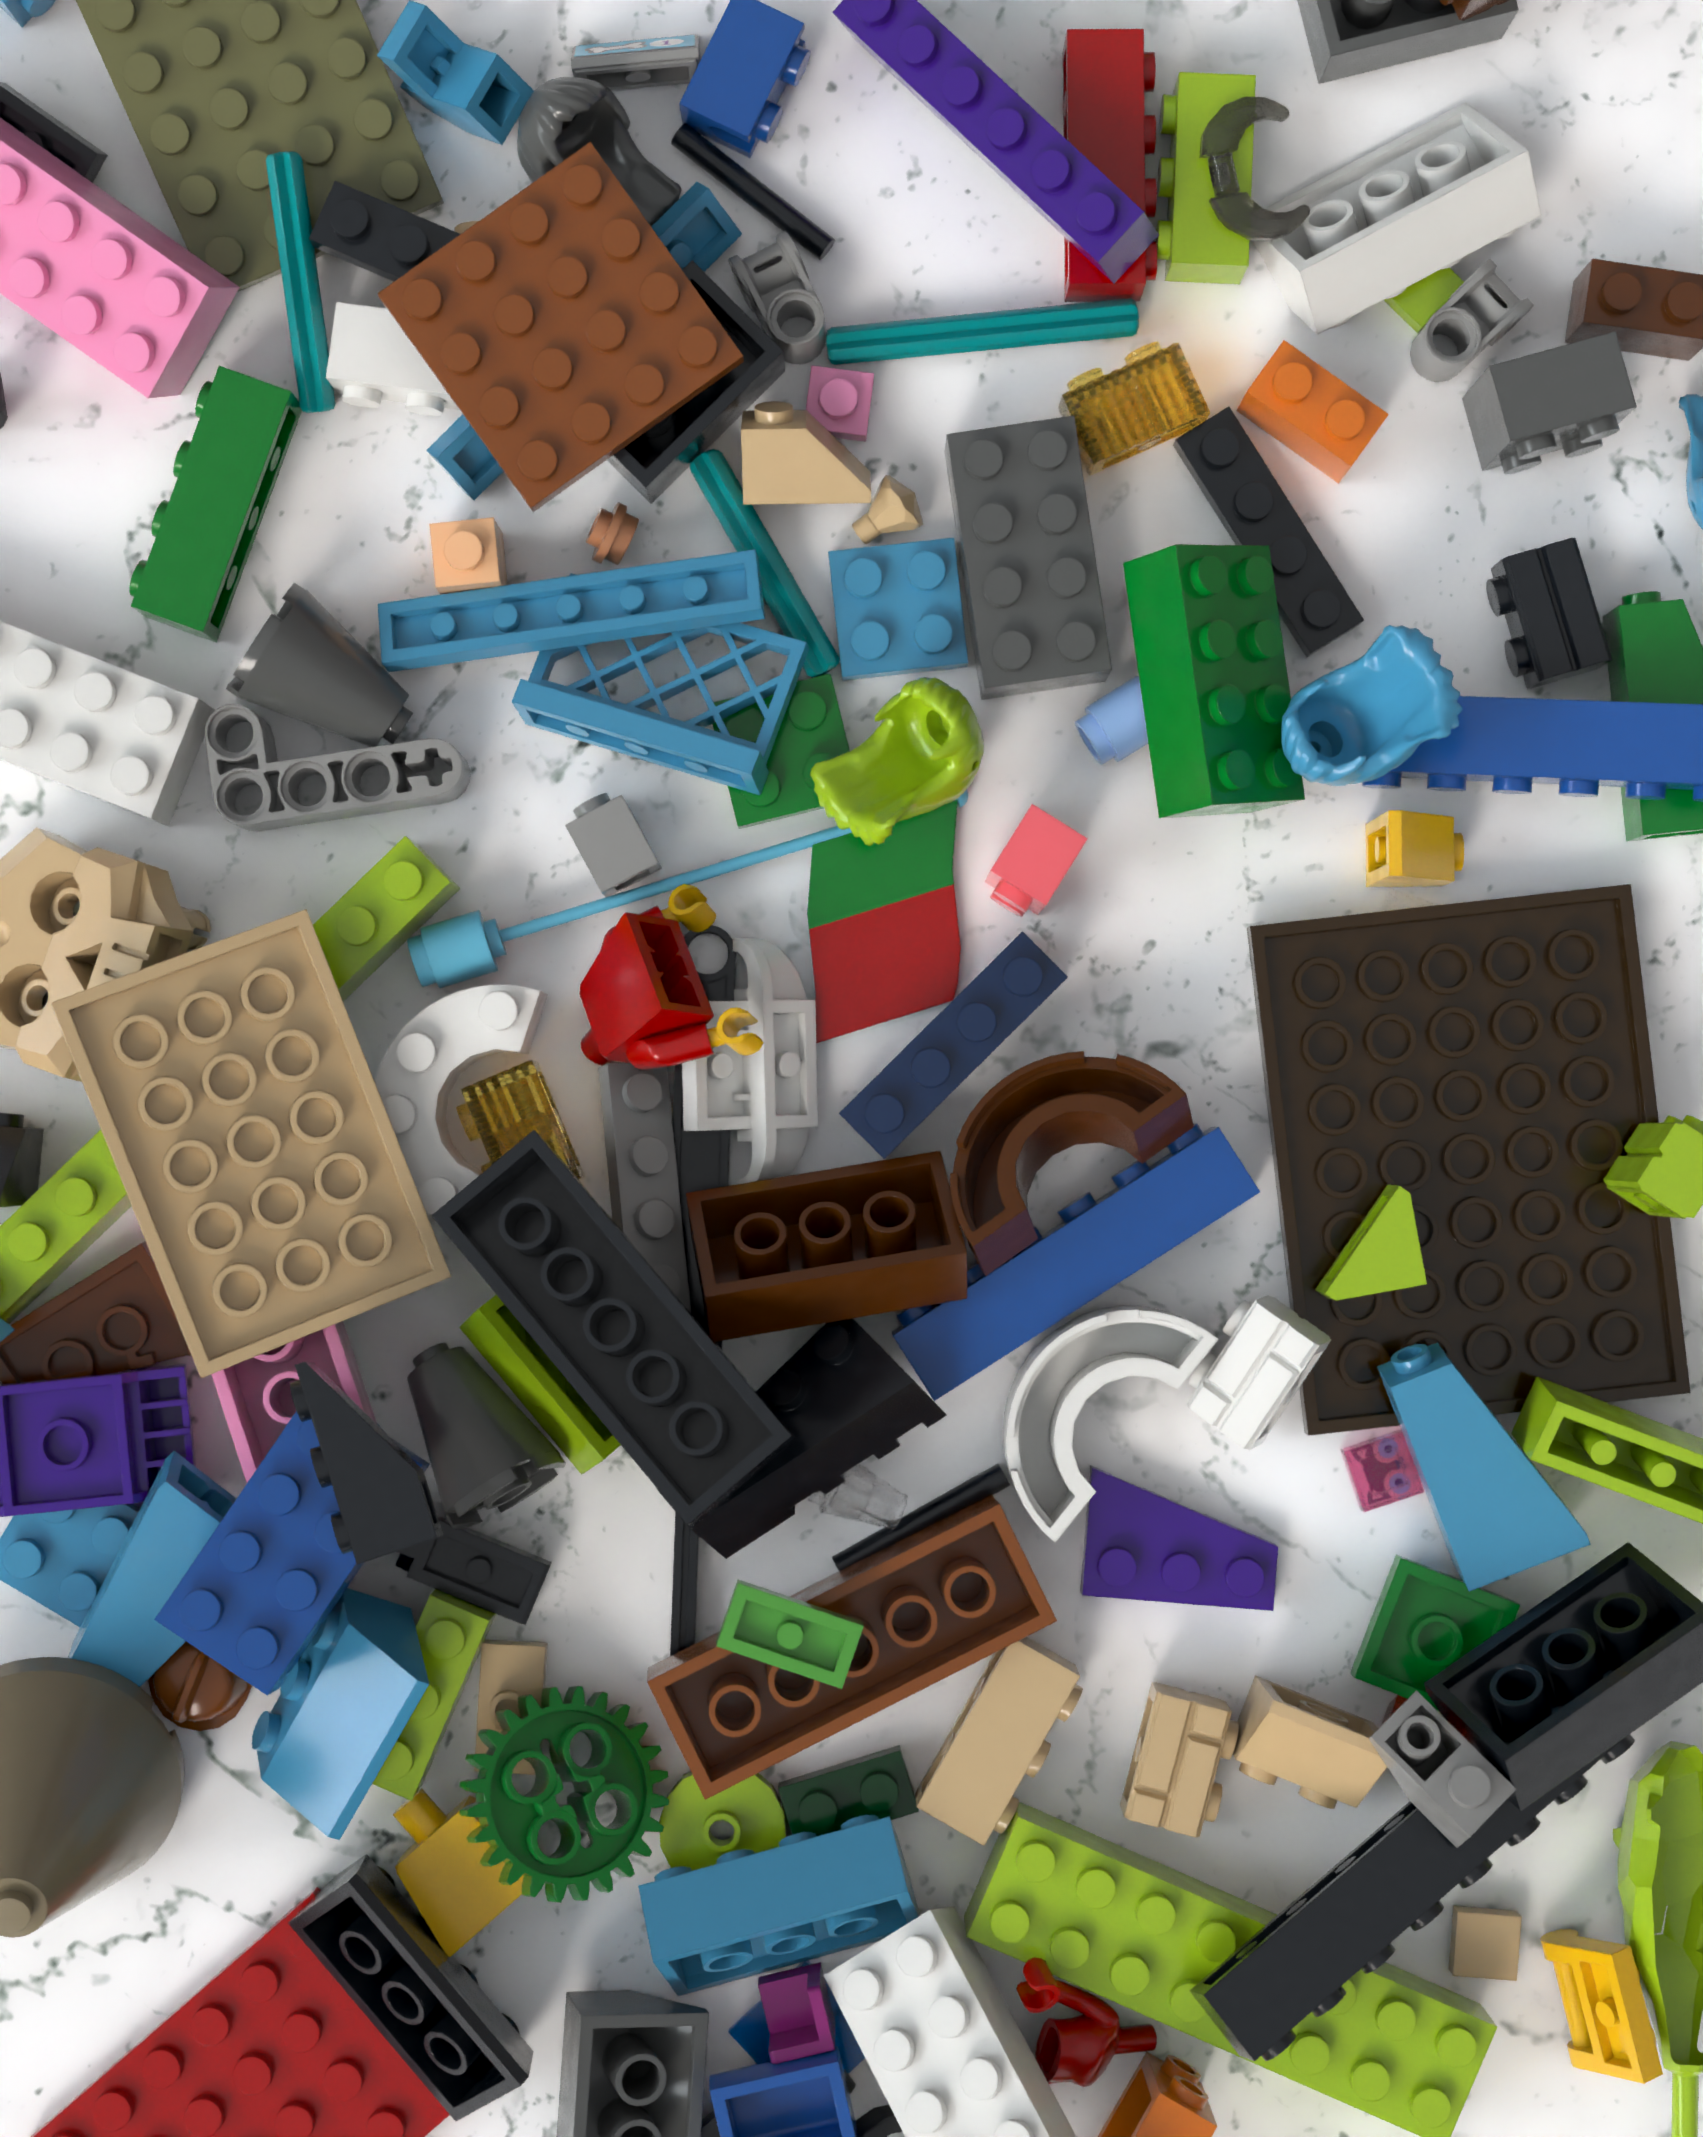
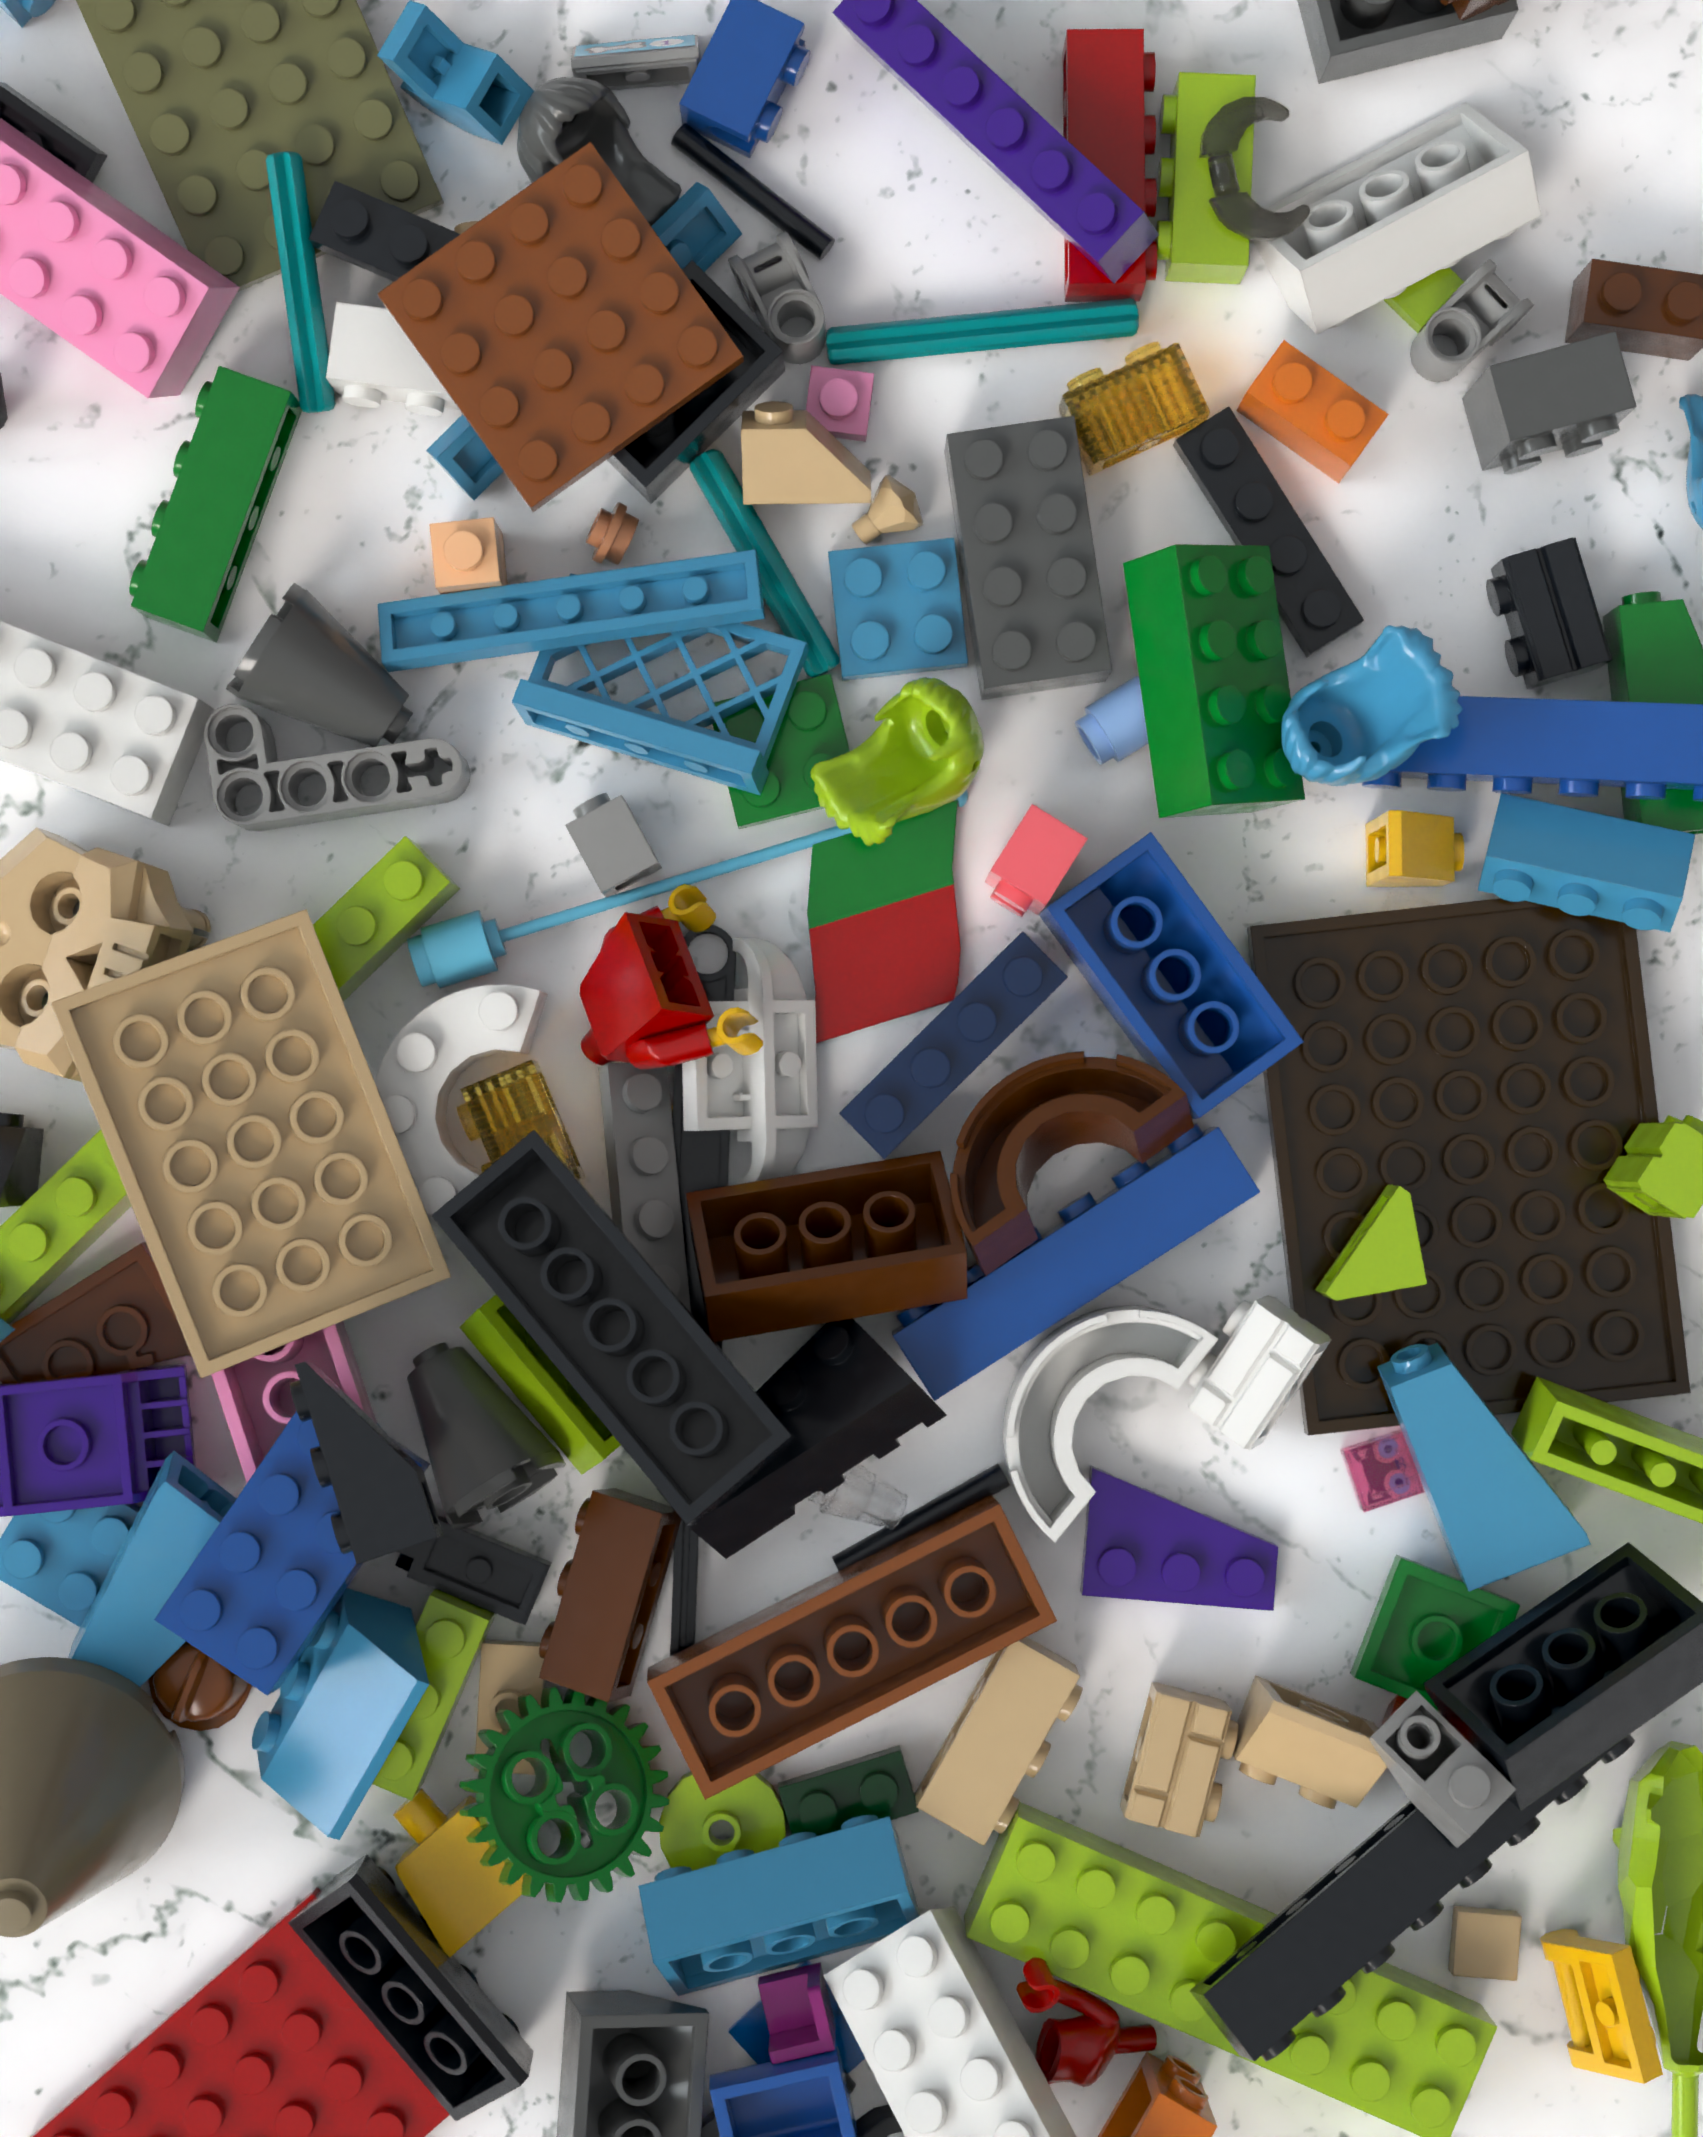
bright green plate [716,1579,864,1689] -> none
none -> reddish brown brick [539,1488,681,1703]
none -> blue slope [1039,832,1304,1119]
none -> dark azure brick [1478,793,1695,933]

